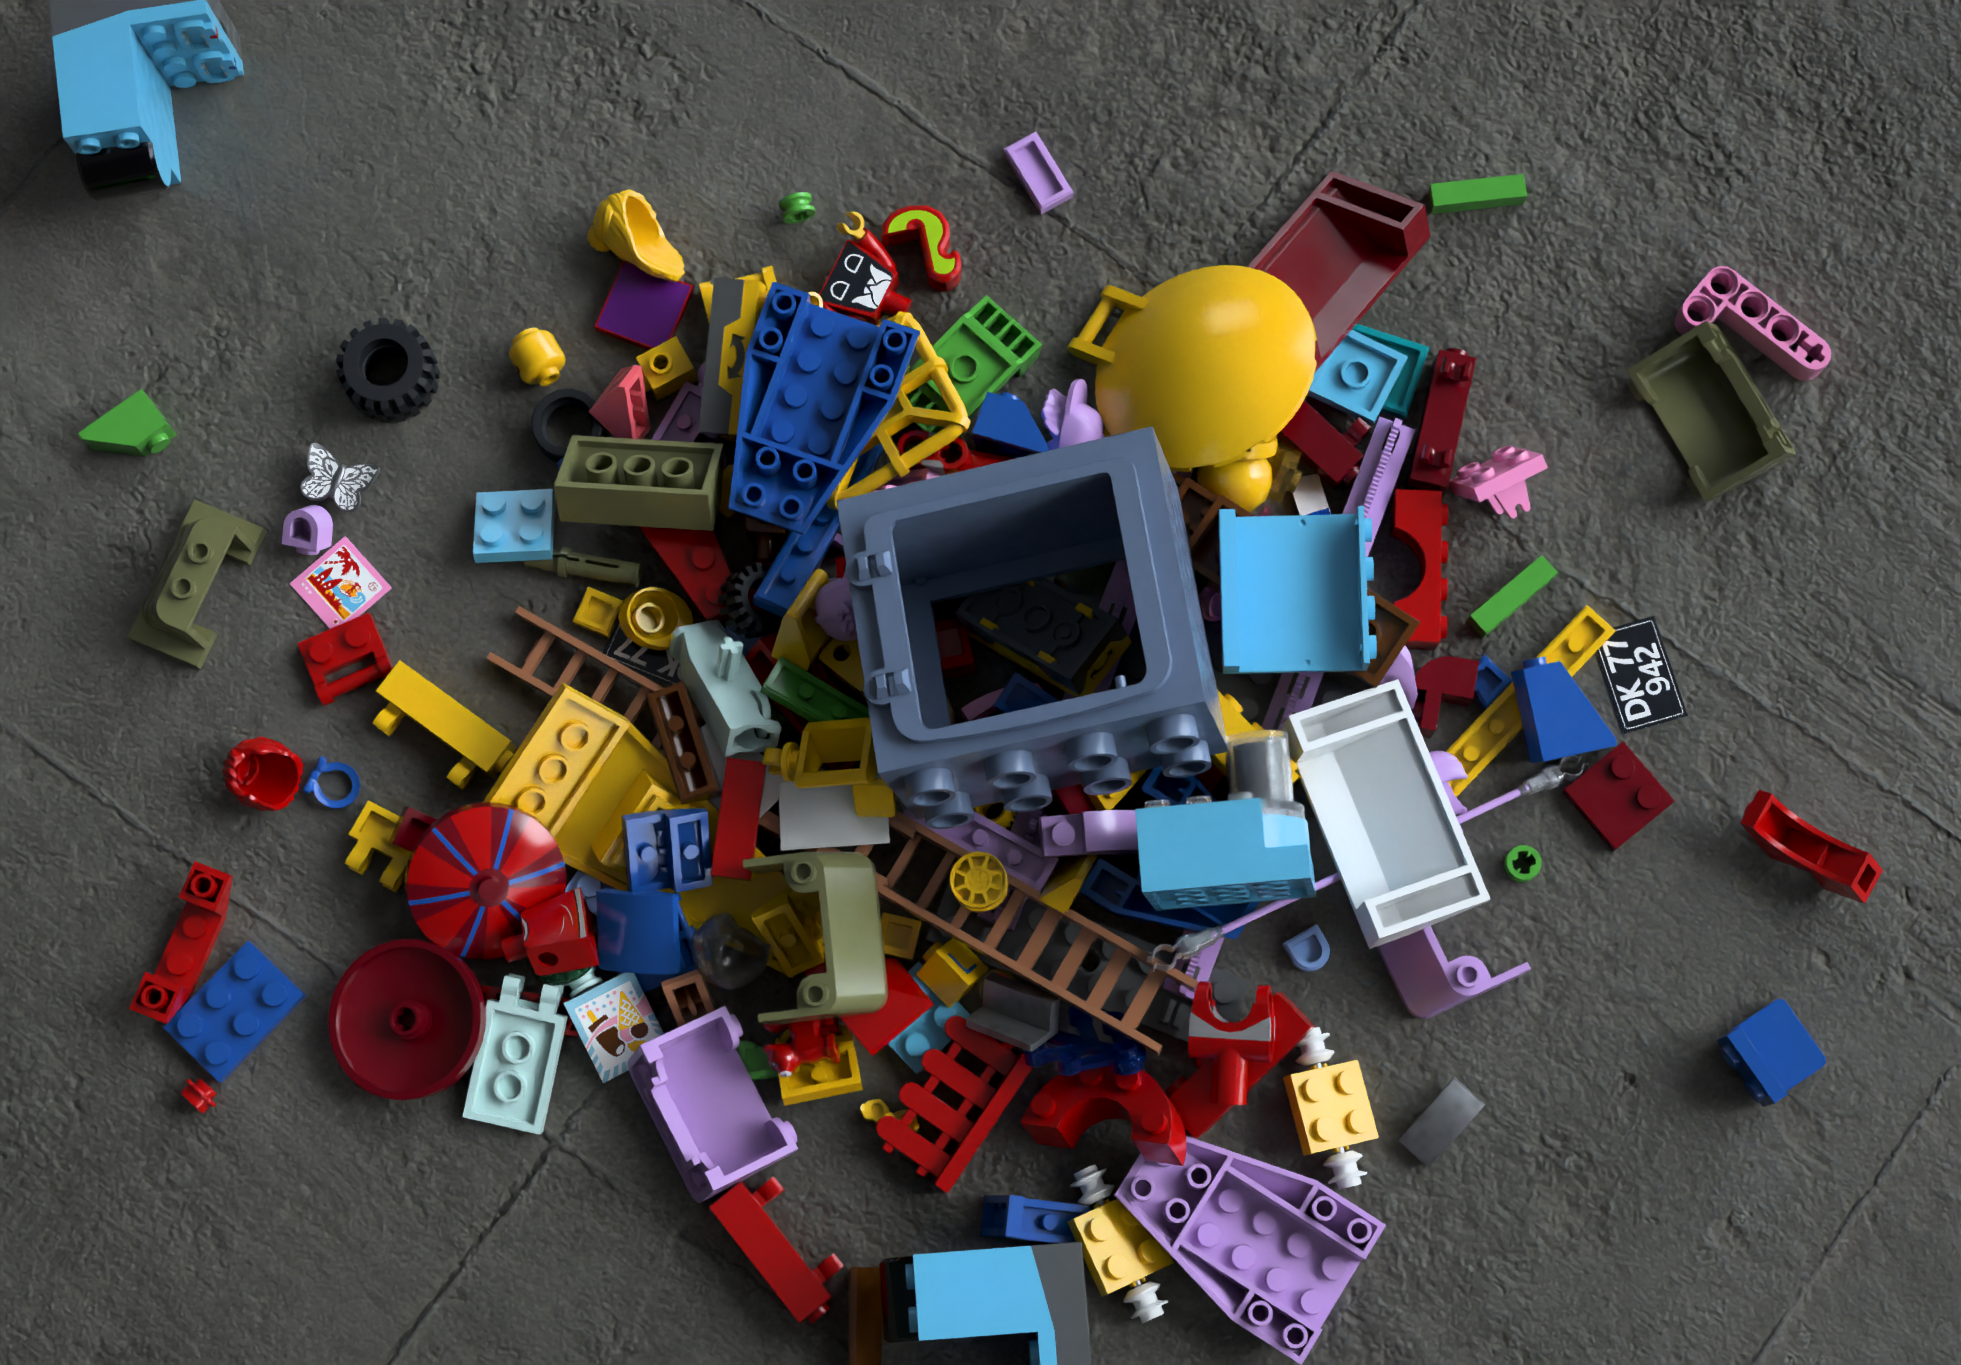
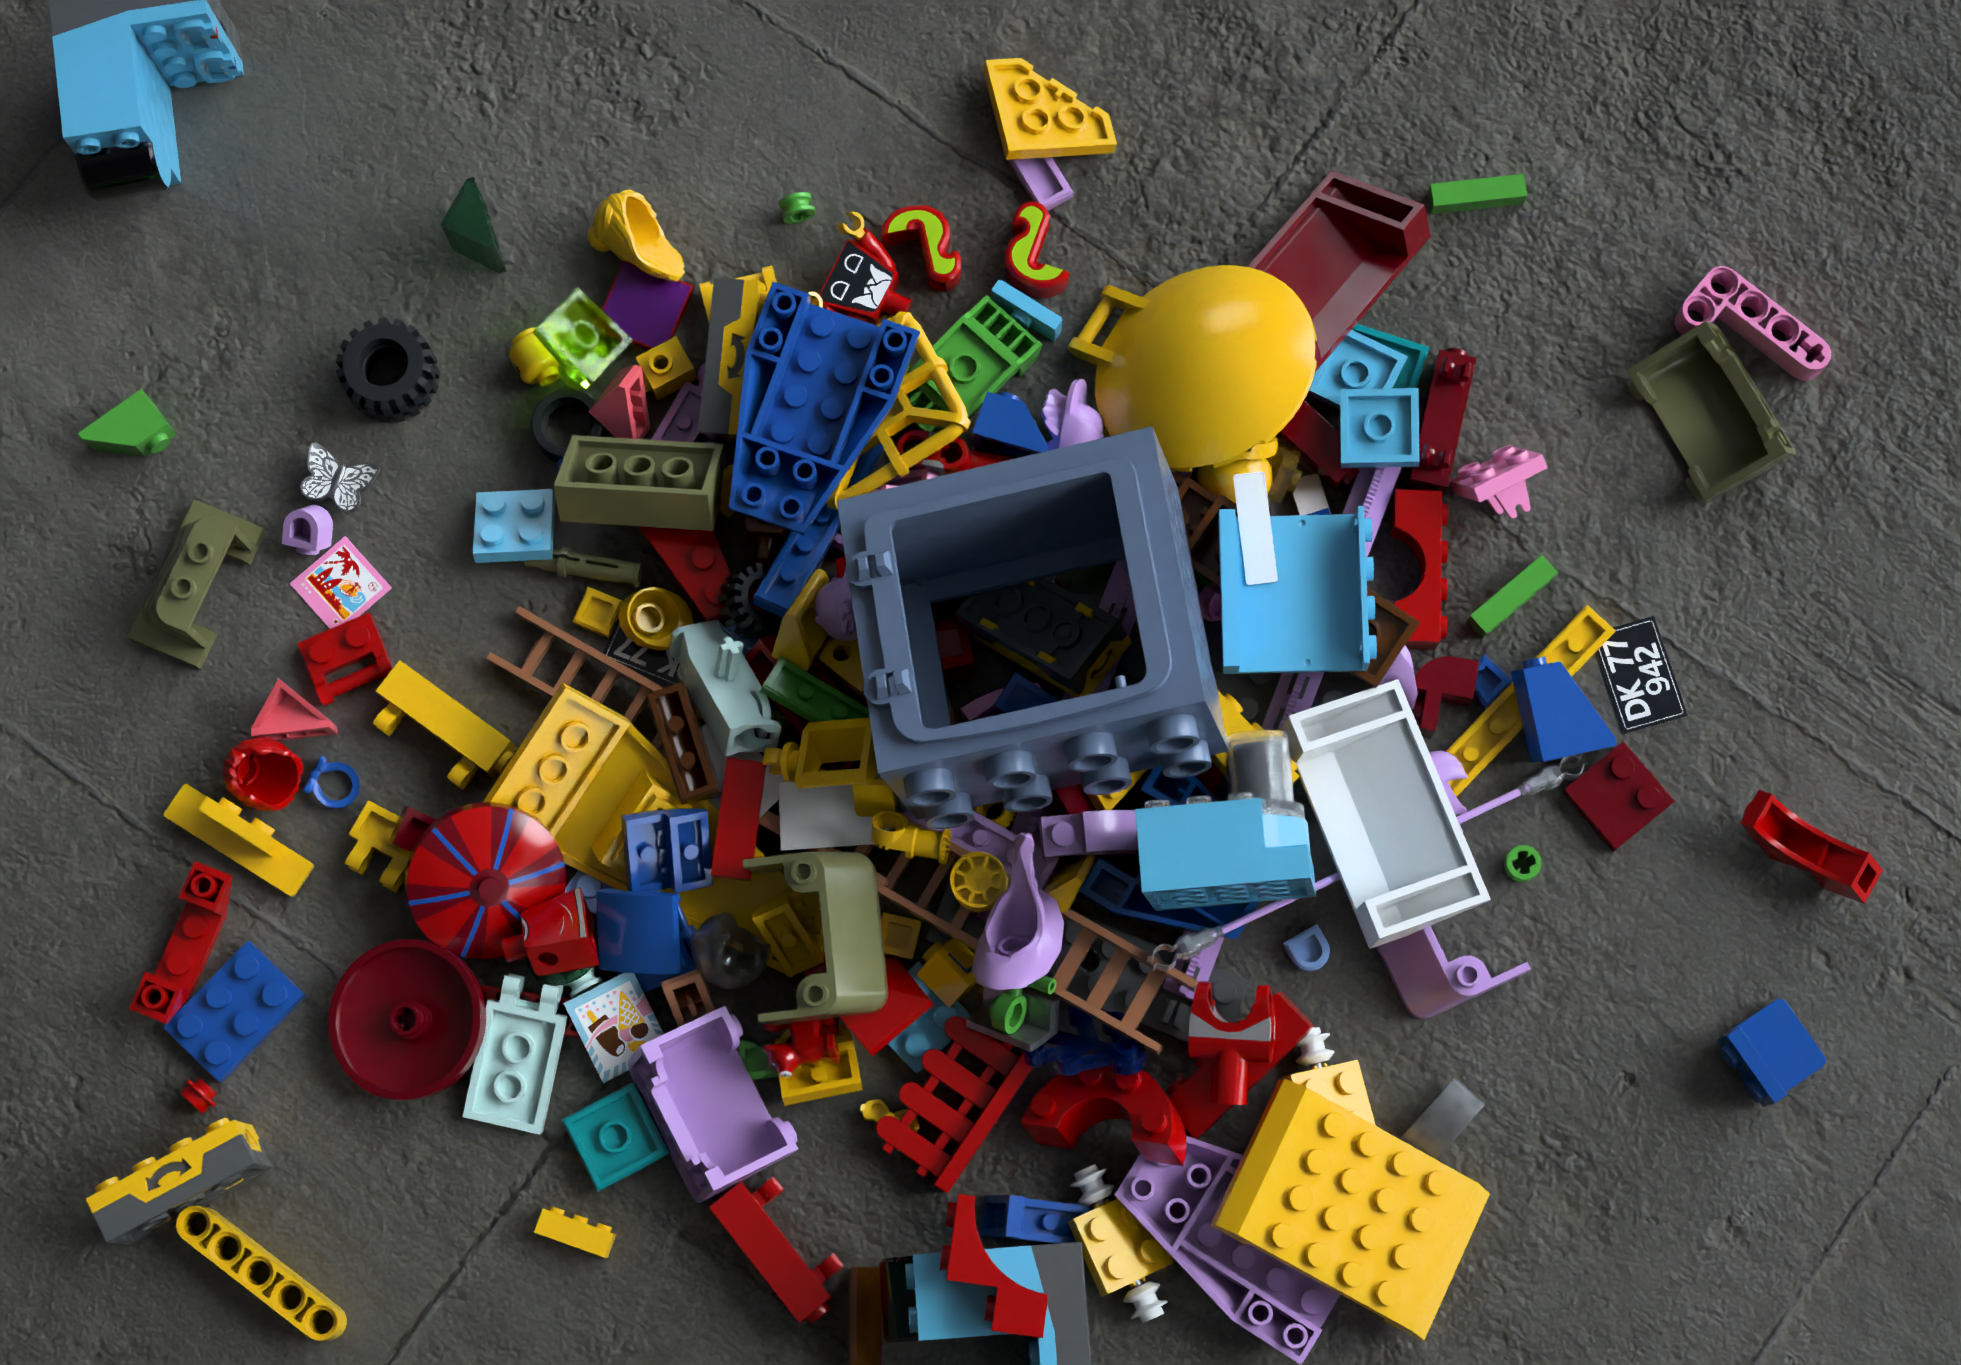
none -> dark grey piece [86,1118,273,1245]
none -> yellow bracket [164,784,314,897]
none -> yellow beam [176,1206,347,1341]
none -> coral slope [251,678,338,741]
none -> clear green slope [440,177,507,274]
none -> clear neon green slope [533,287,633,390]
none -> yellow piece [534,1206,617,1258]
none -> teal plate [562,1082,670,1192]
none -> yellow connector [871,811,952,864]
none -> red arch [939,1194,1049,1338]
none -> lavender hat [972,832,1064,990]
none -> yellow plate [983,58,1117,160]
none -> bright green plate [989,975,1057,1034]
none -> medium azure plate [991,280,1062,342]
none -> red animal [1005,201,1070,298]
none -> yellow slope [1210,1079,1490,1340]
none -> white sticker [1233,472,1278,585]
none -> medium azure plate [1340,388,1419,468]

